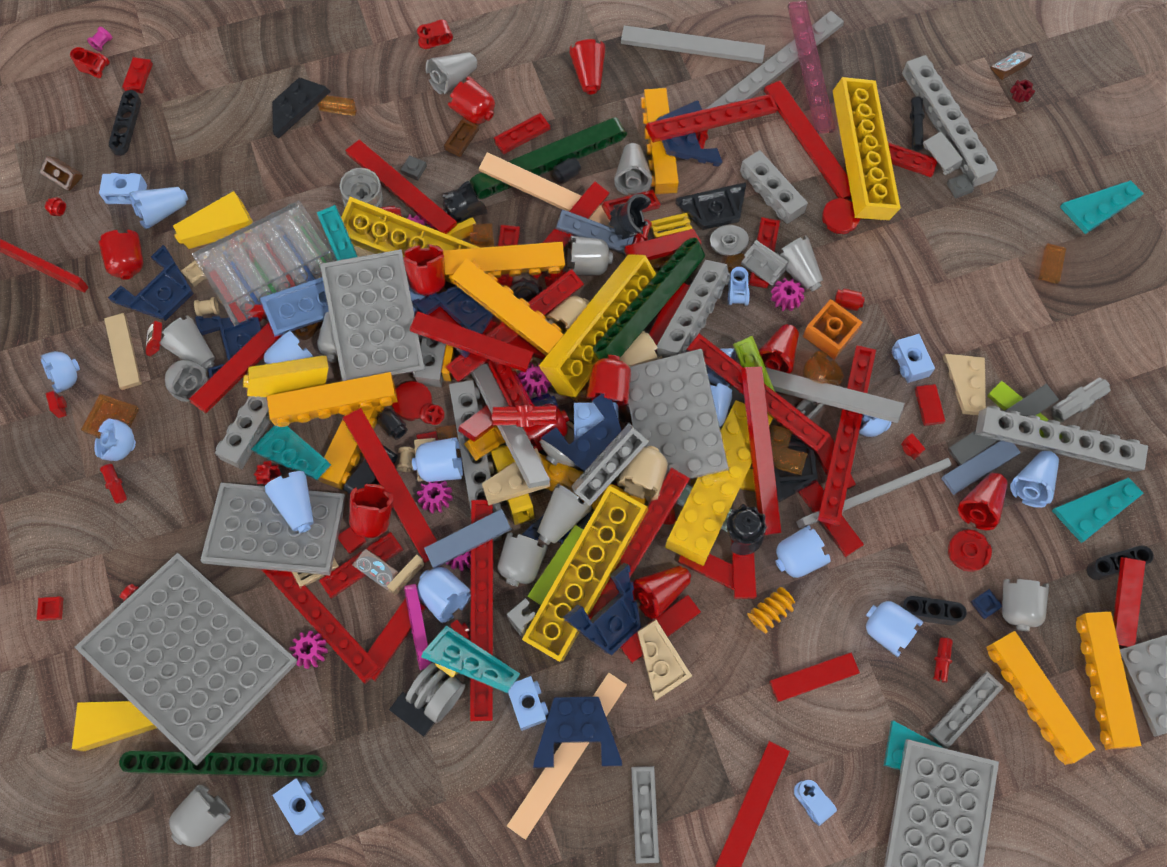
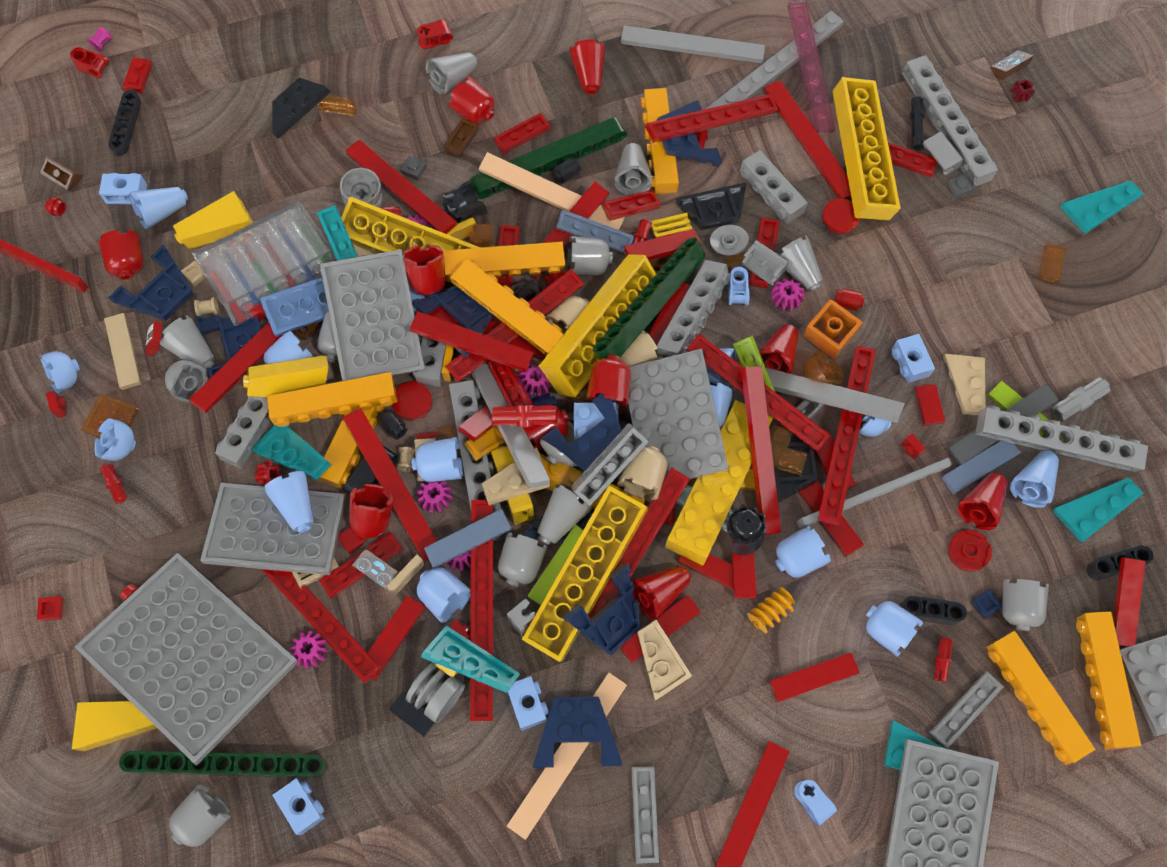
dark pink beam [404,584,431,670] -> none
red wheel [420,404,445,425] -> none
black hat [609,194,651,240] -> none

